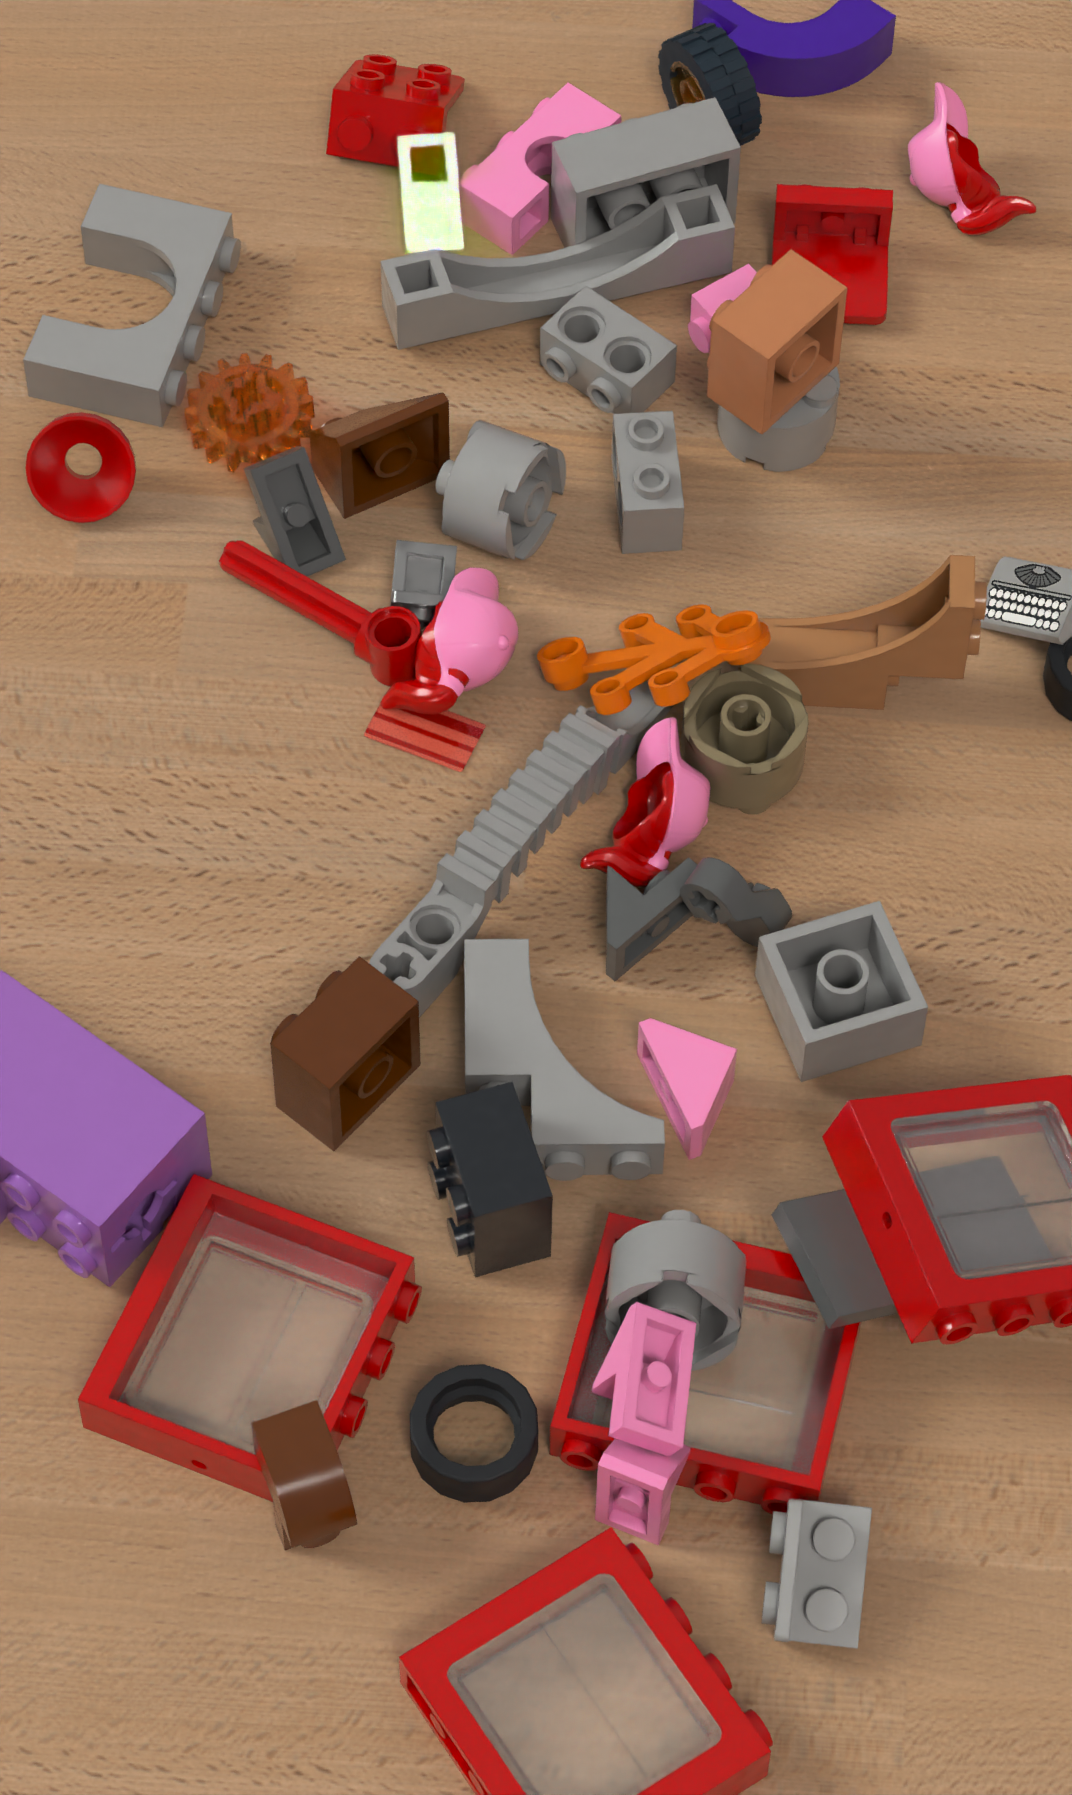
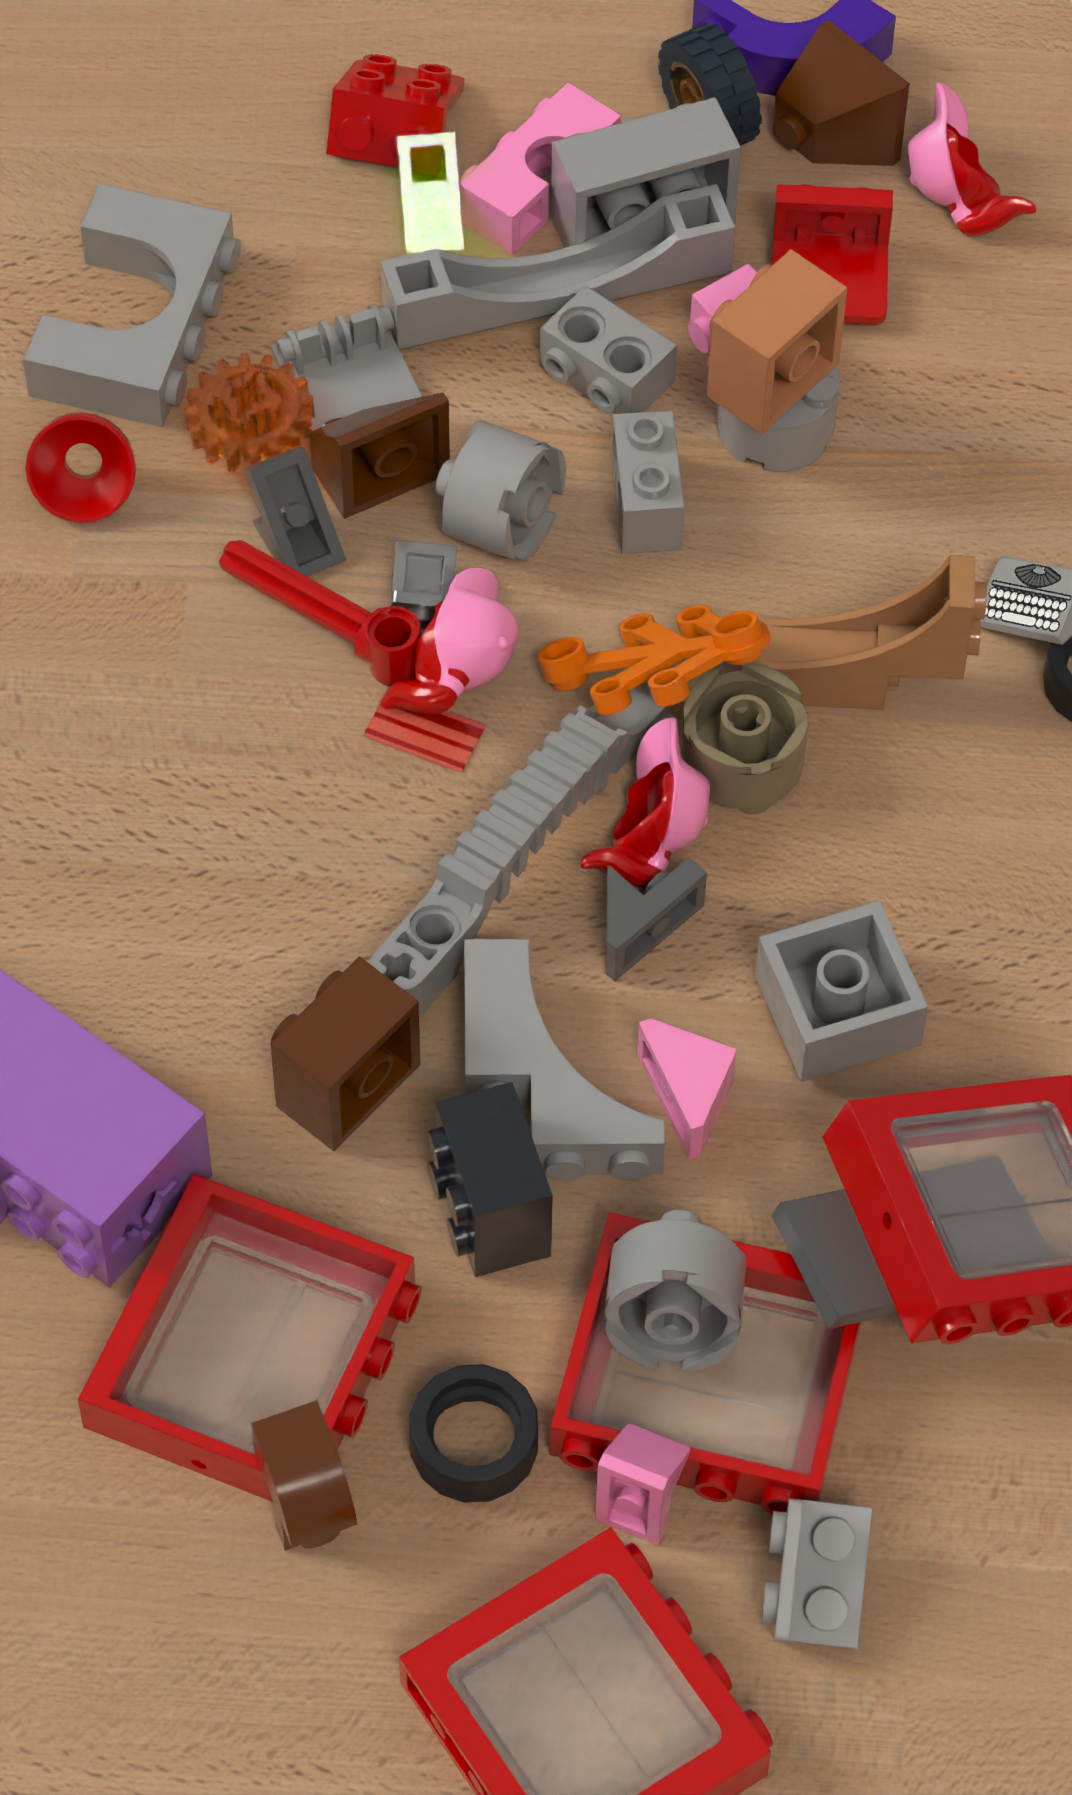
bright pink slope [592,1302,696,1457] -> none
dark grey piece [680,857,792,947] -> none
none -> light grey hinge [271,304,422,432]
none -> reddish brown slope [773,20,910,166]

